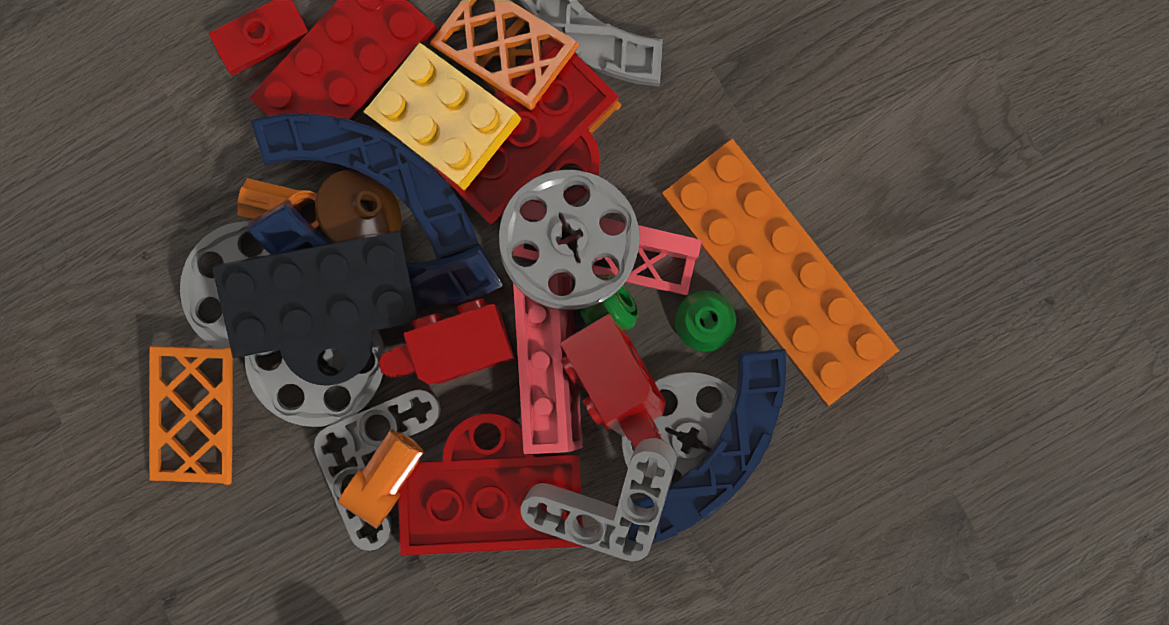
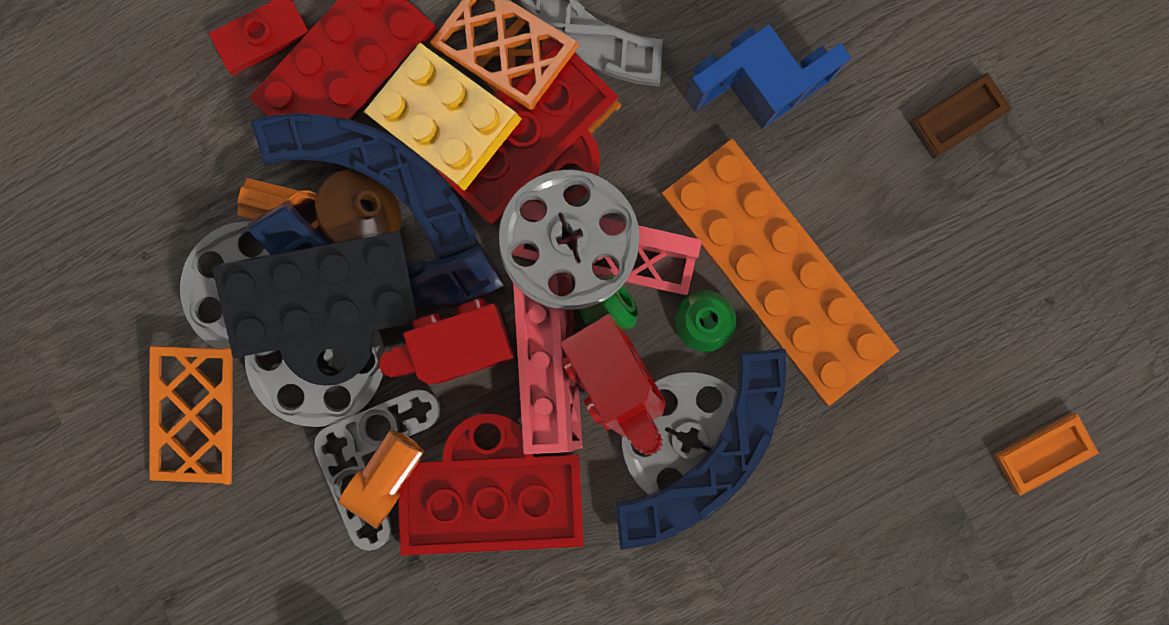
light grey beam [521,438,677,561] -> none
none -> blue bracket [685,24,851,129]
none -> reddish brown tile [909,72,1012,159]
none -> orange tile [994,413,1099,496]

